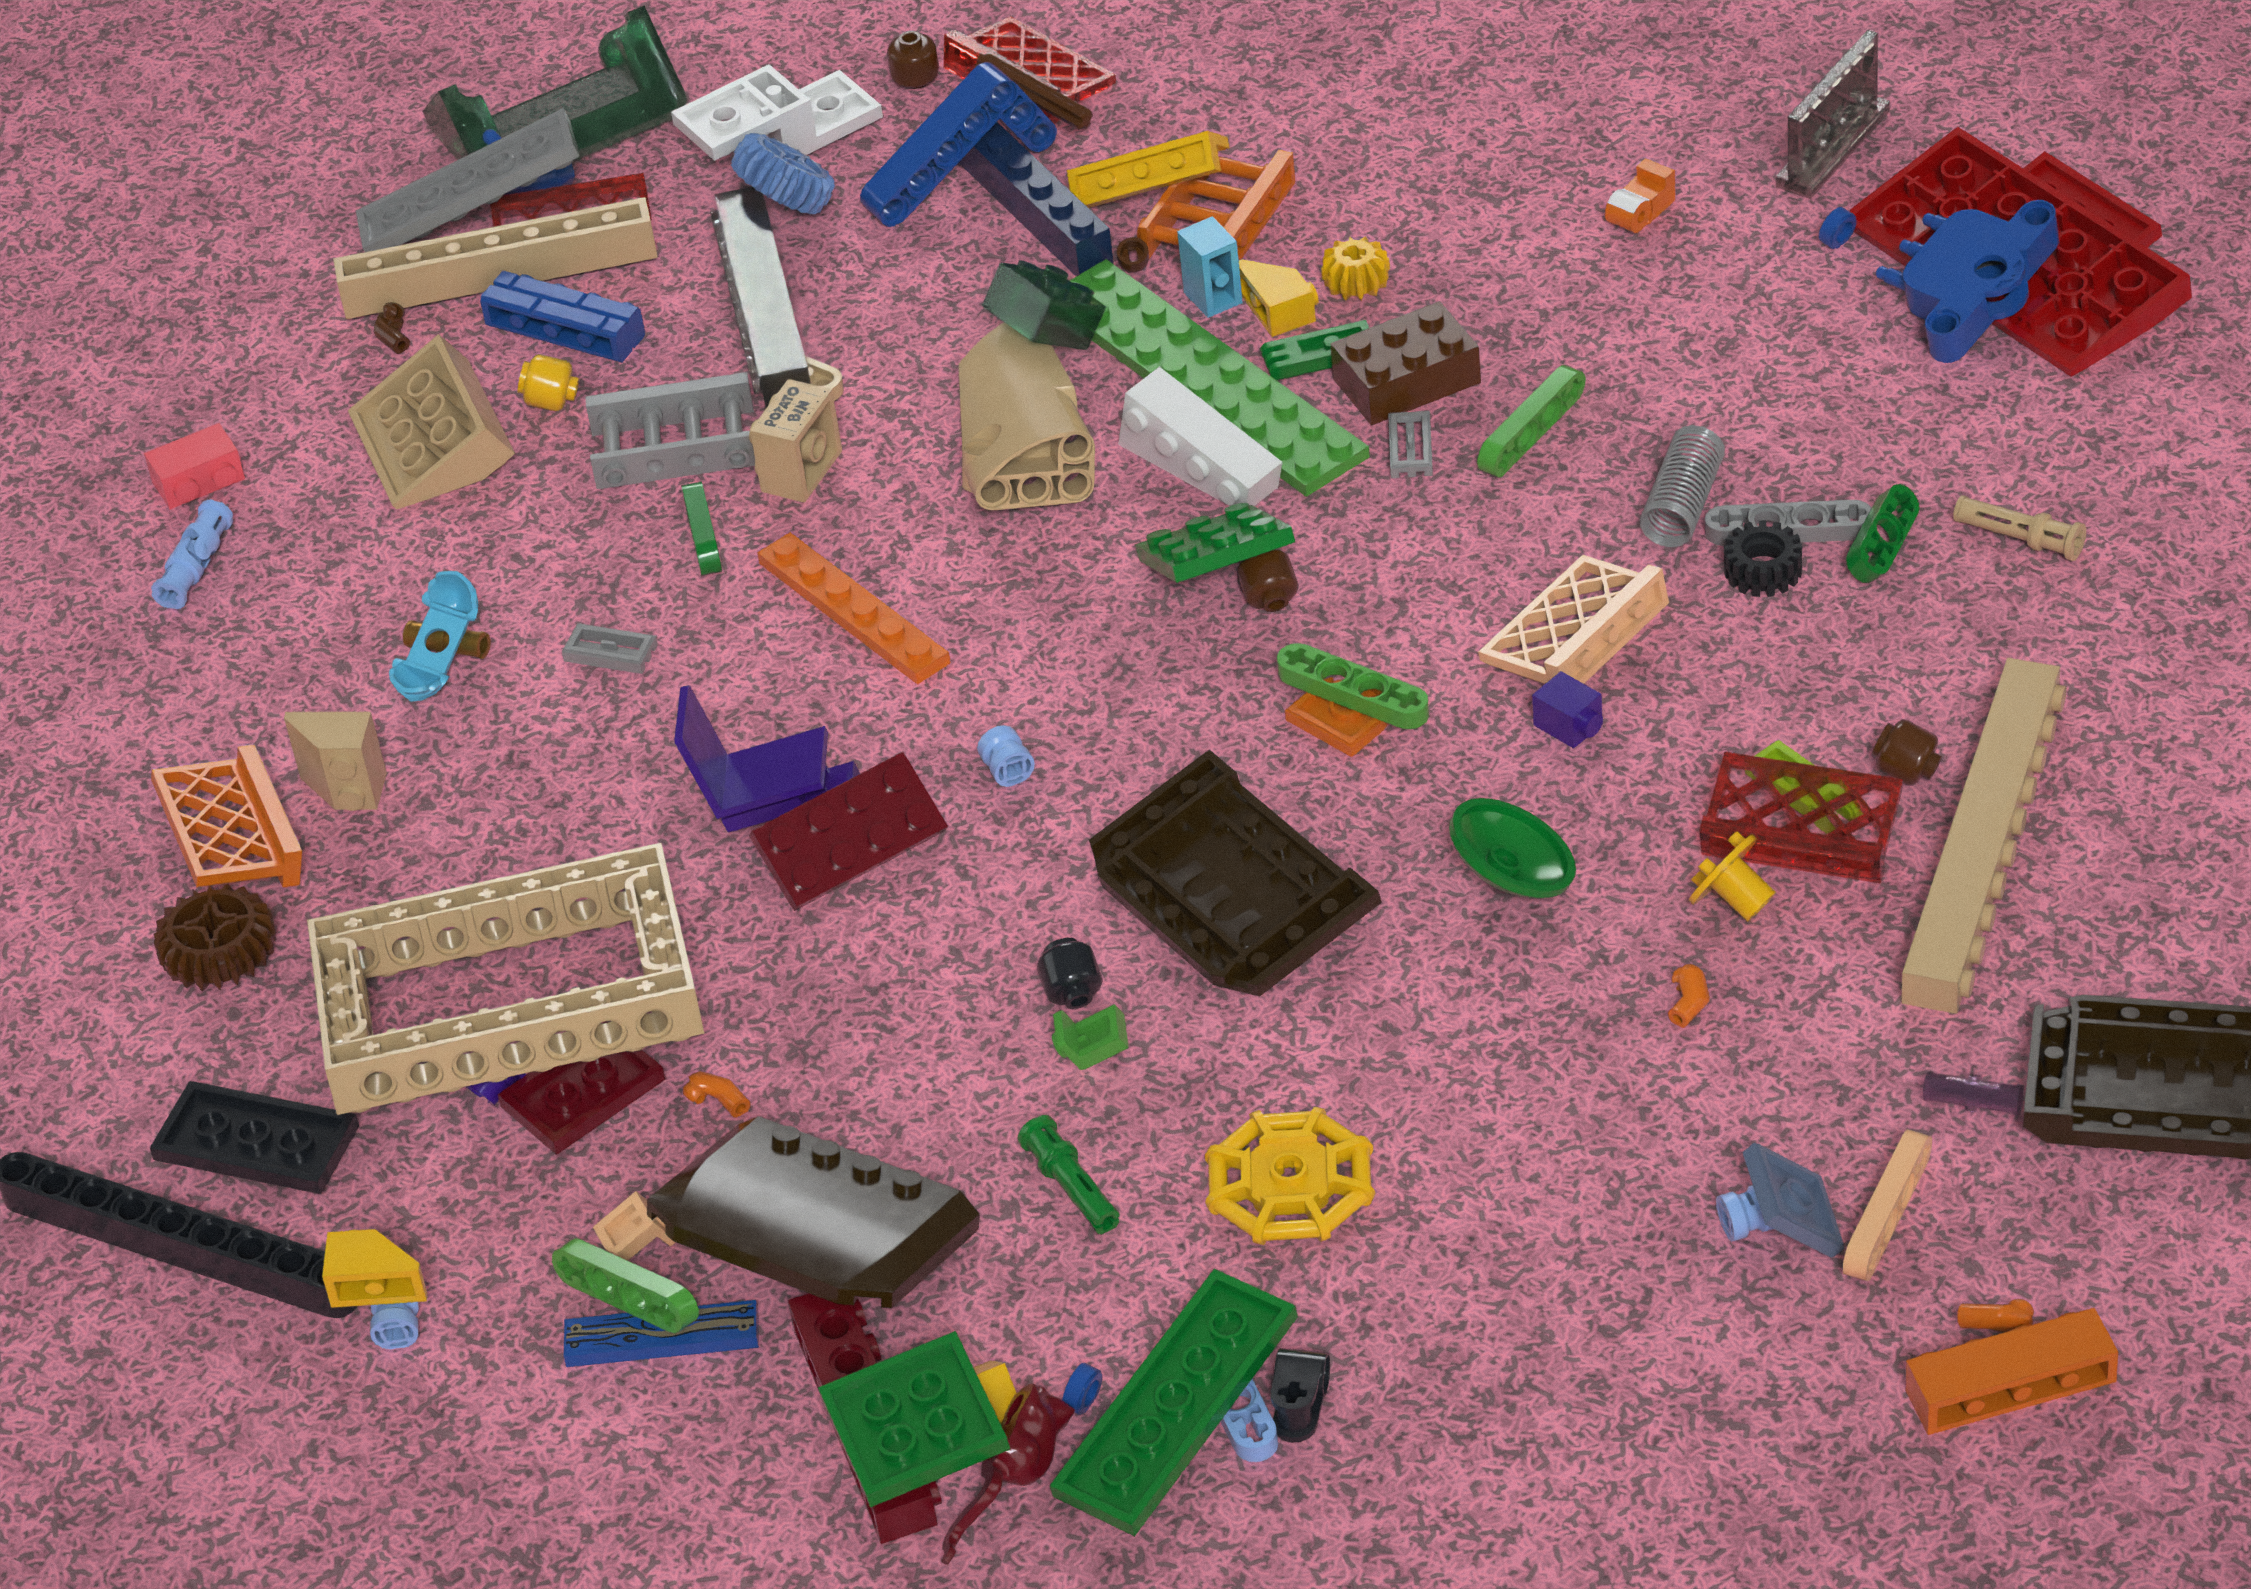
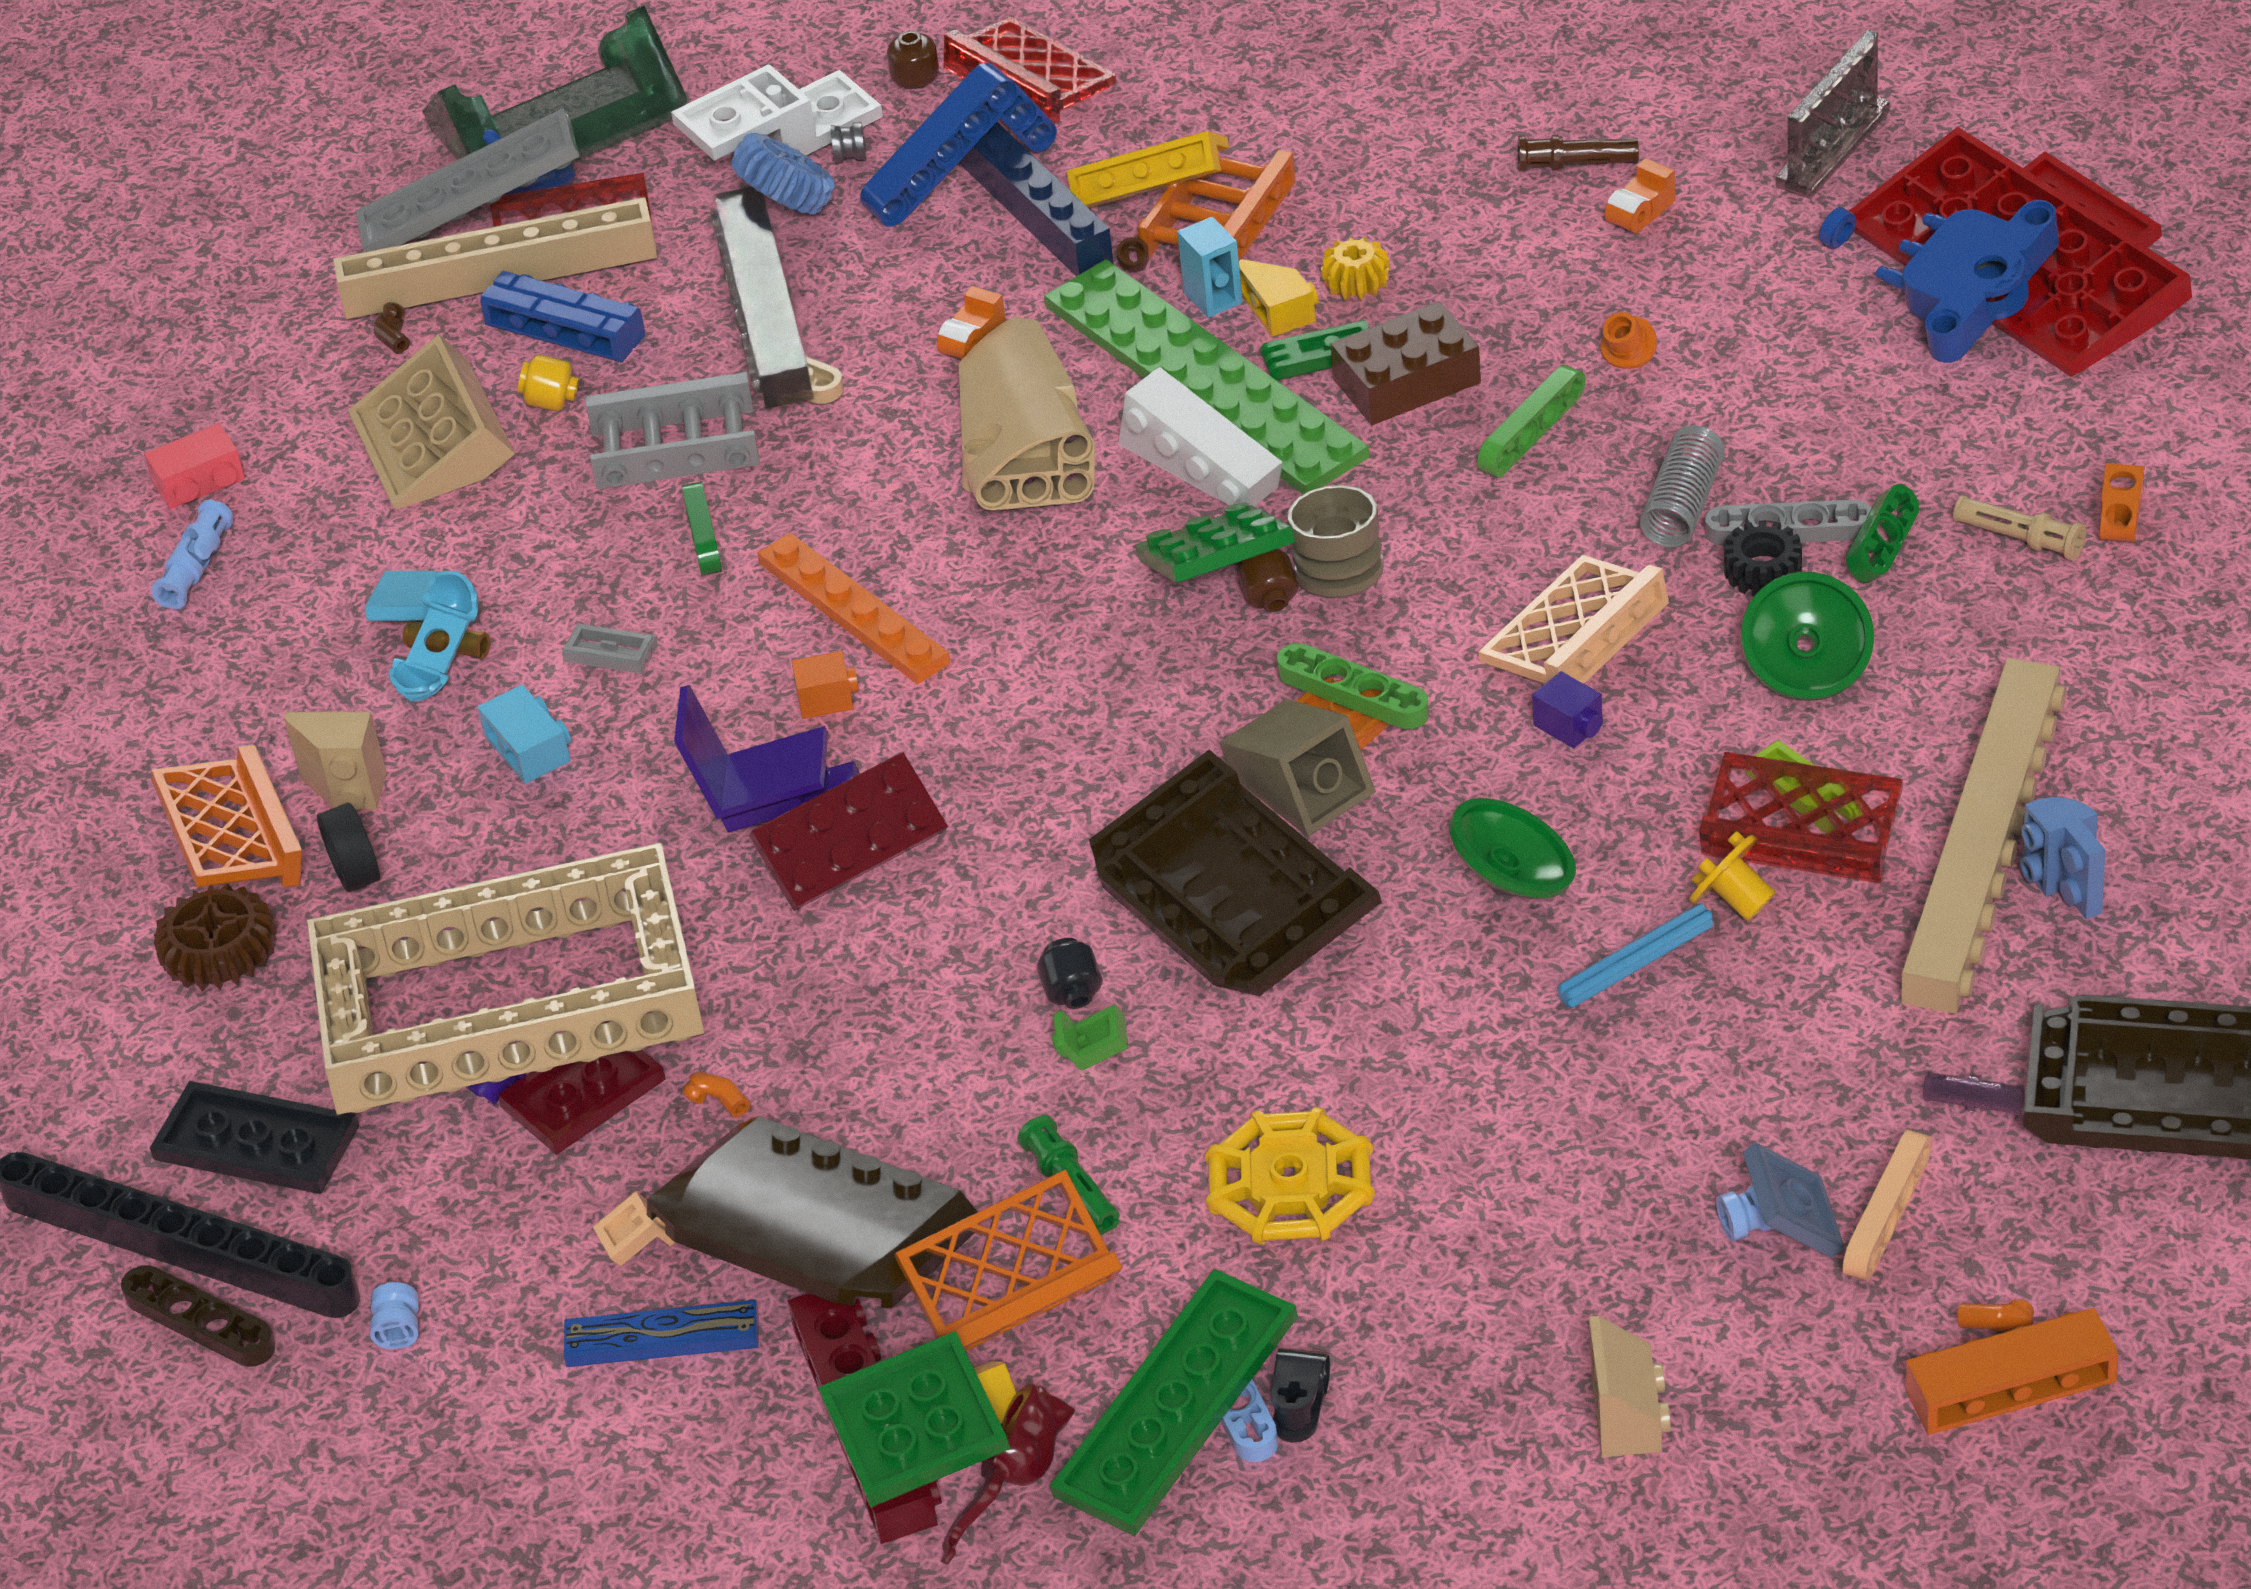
yellow slope [322,1229,427,1308] -> none
bright green beam [552,1238,699,1333] -> none
tan brick [749,379,842,503] -> none
reddish brown axle [975,53,1093,130] -> none
light blue wheel [977,725,1035,787] -> none
clear green piece [982,260,1106,350] -> none
blue tile [1062,1363,1103,1415] -> none
light grey tile [1388,411,1433,478] -> none
orange arm [1668,964,1710,1028] -> none
reddish brown head [1872,719,1943,786] -> none
none -> dark brown beam [121,1265,276,1367]
none -> black tyre [317,802,380,892]
none -> medium azure tile [365,571,438,621]
none -> medium azure brick [477,684,571,784]
none -> orange brick [791,651,859,719]
none -> flat silver wheel [830,121,866,163]
none -> orange fence [894,1169,1123,1352]
none -> orange leg [937,285,1006,360]
none -> dark tan slope [1219,699,1376,836]
none -> dark tan wheel [1288,485,1384,597]
none -> reddish brown pin [1518,134,1639,171]
none -> dark azure axle [1557,904,1713,1008]
none -> tan slope [1589,1316,1671,1457]
none -> orange piece [1600,312,1658,369]
none -> green dish [1741,572,1874,701]
none -> medium blue brick [2020,797,2105,919]
none -> orange leg [2100,463,2145,542]

